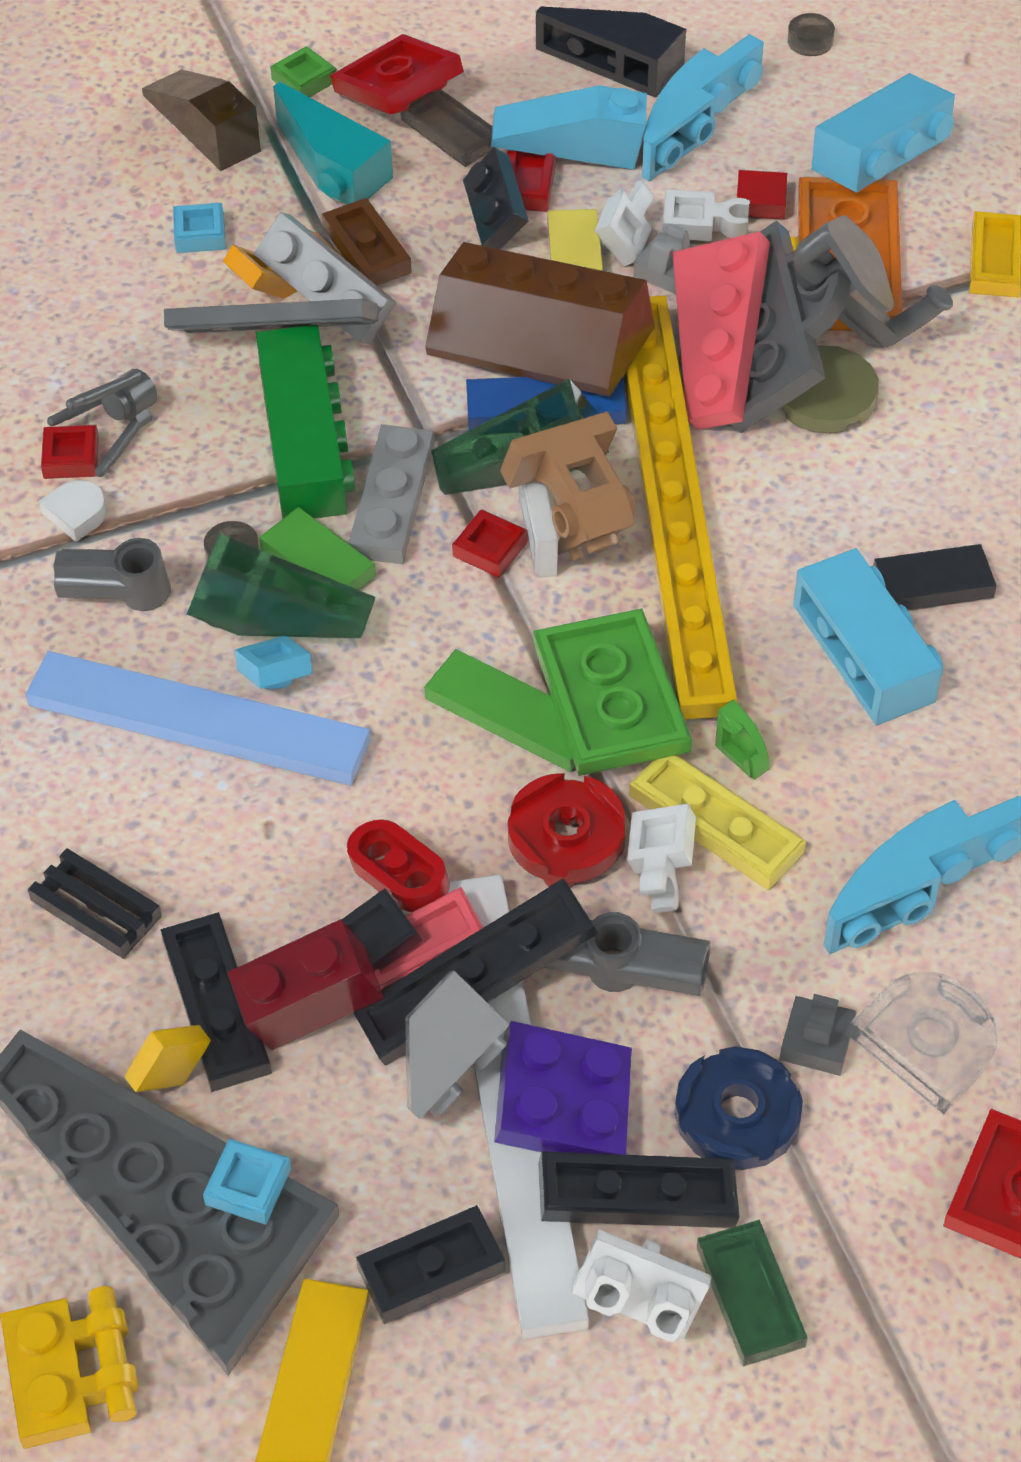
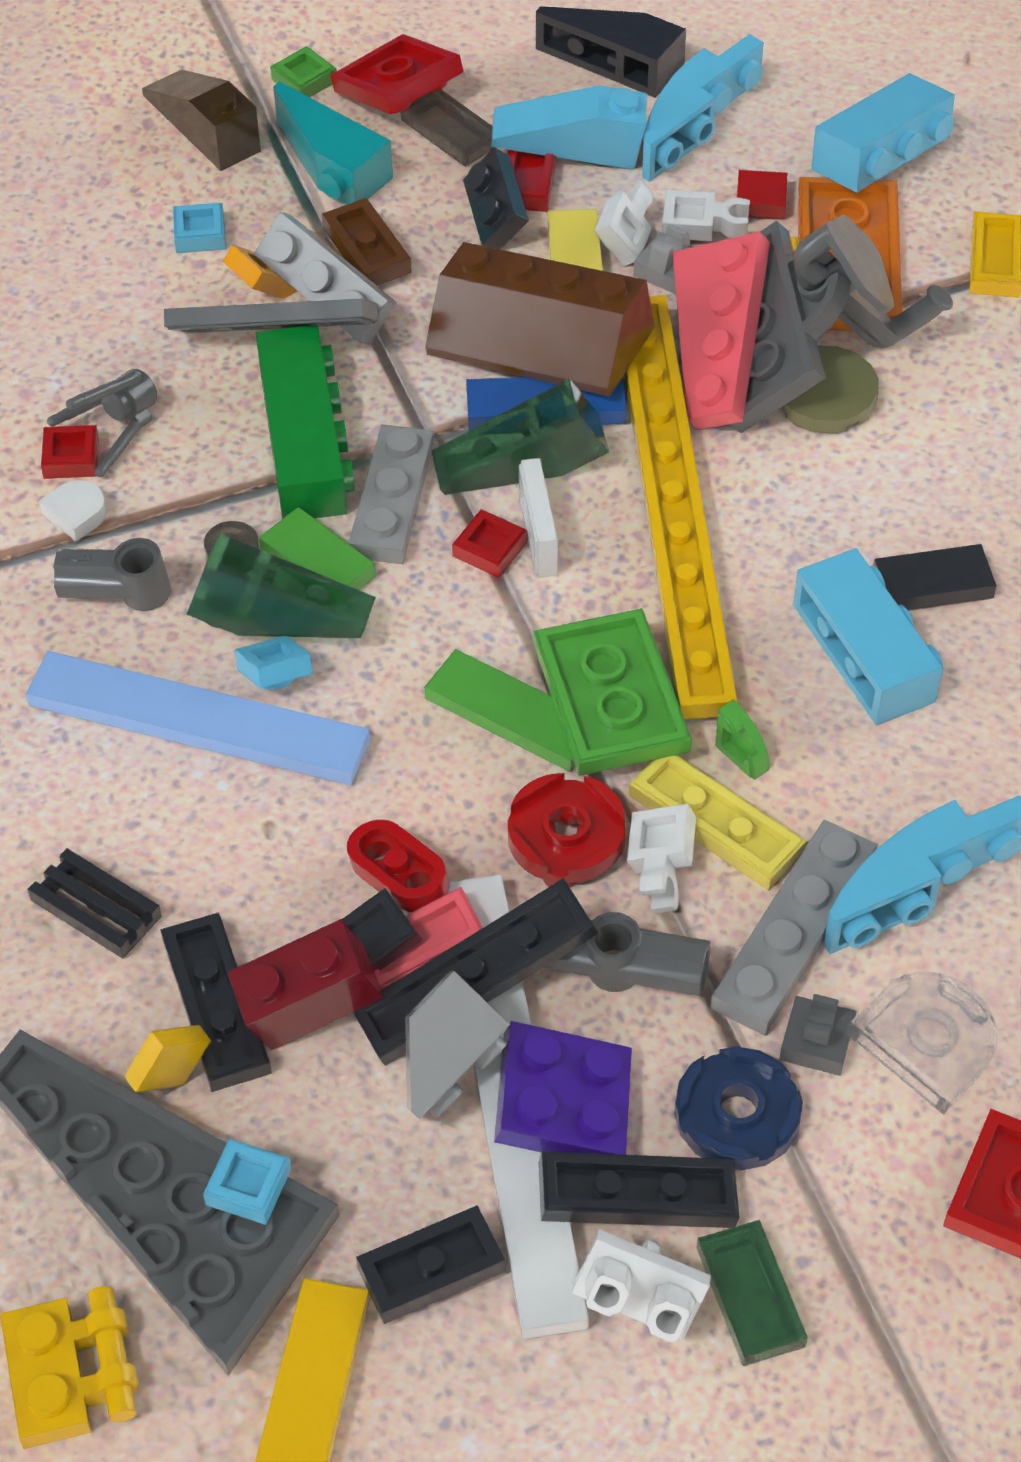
medium nougat tile [500,412,636,561] -> none
clear smoke tile [787,13,835,56] -> none
none -> light grey plate [710,819,877,1036]

